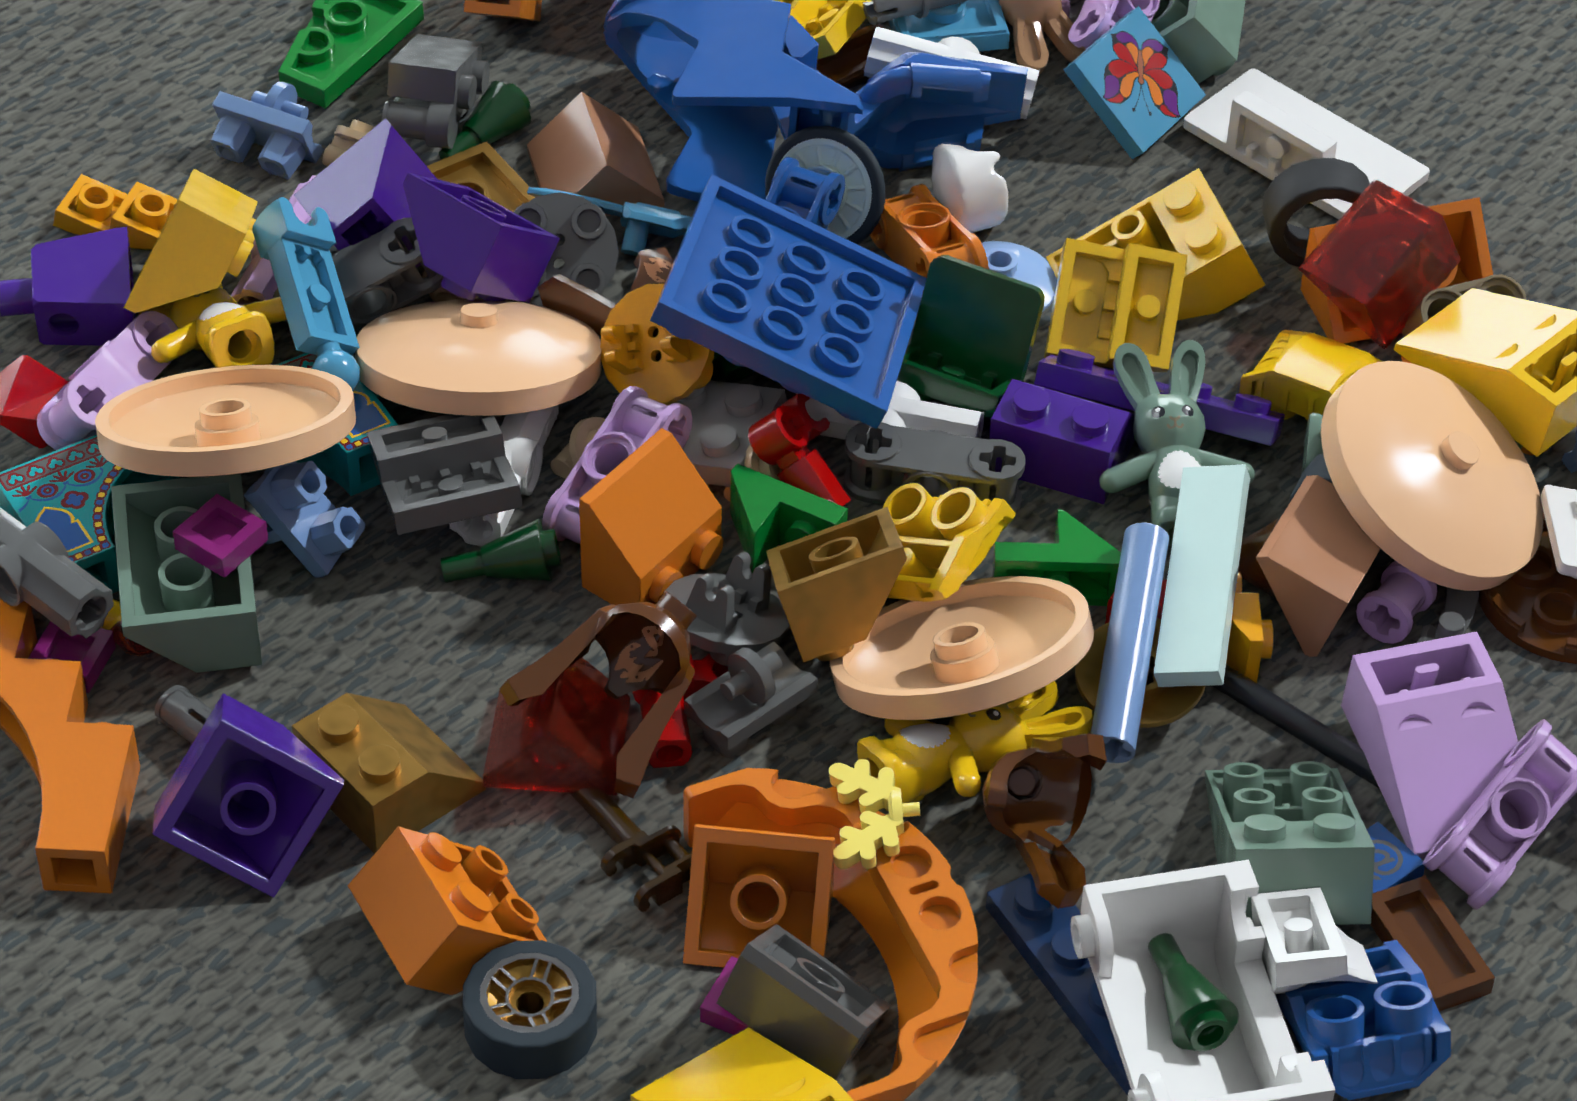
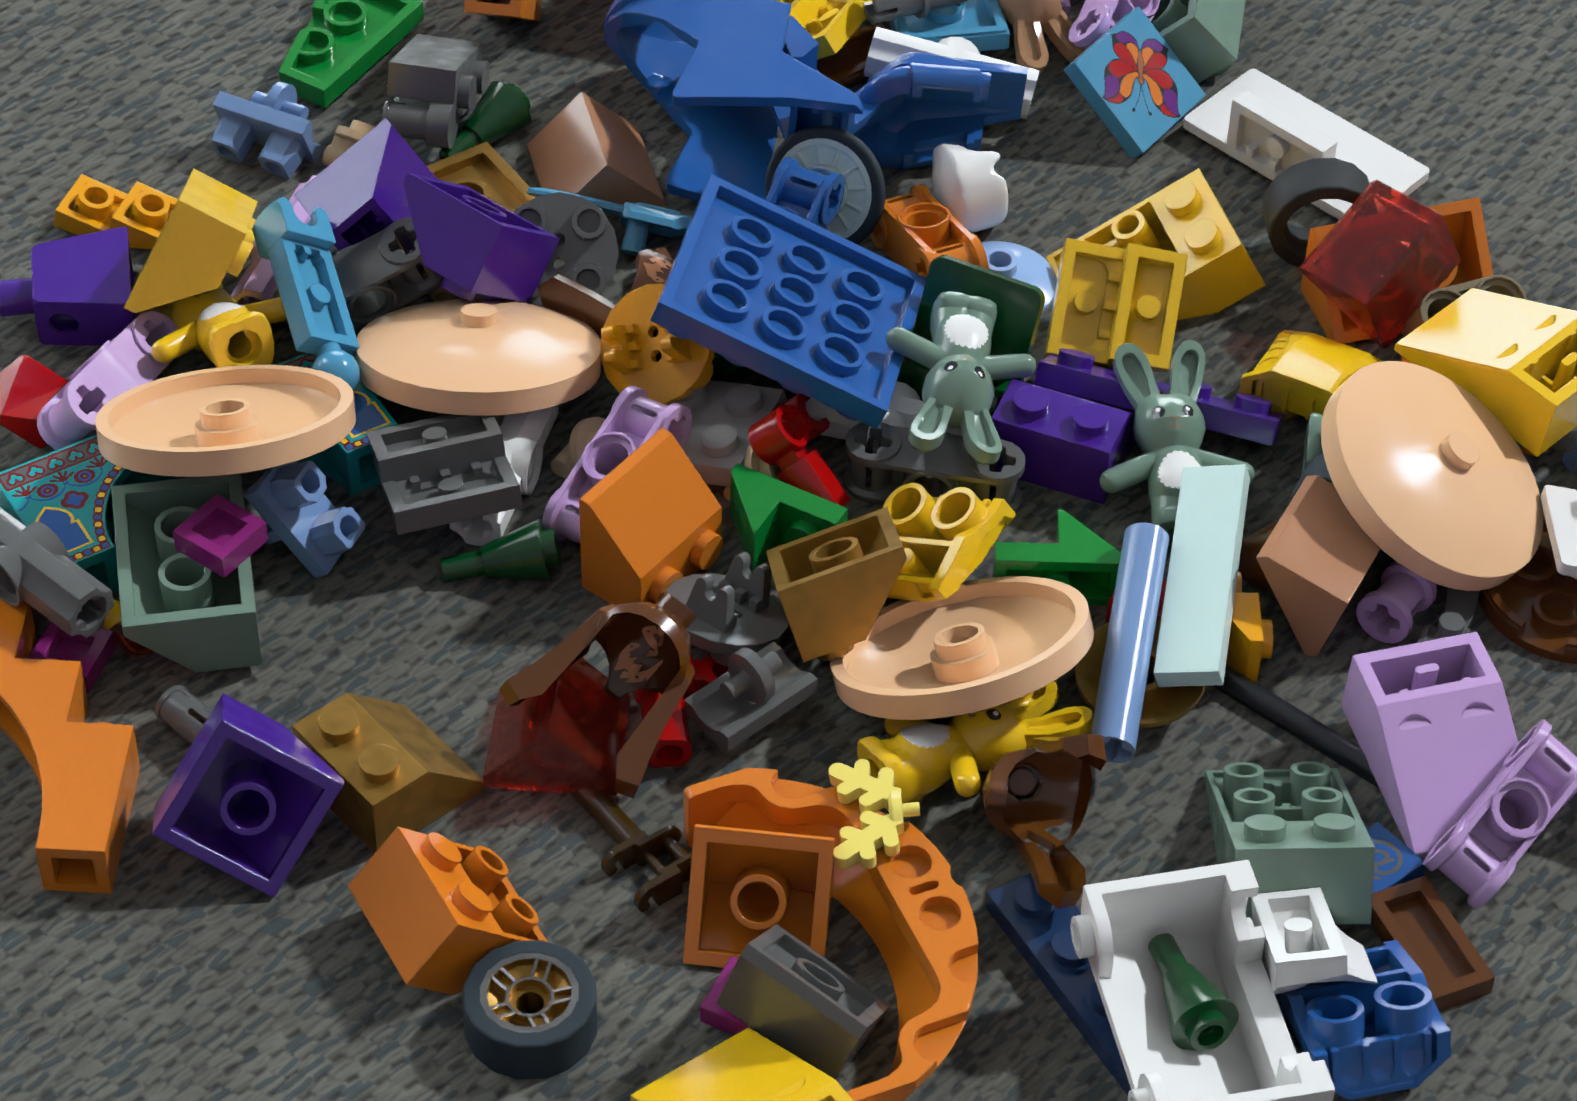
none -> sand green animal [886,291,1036,466]

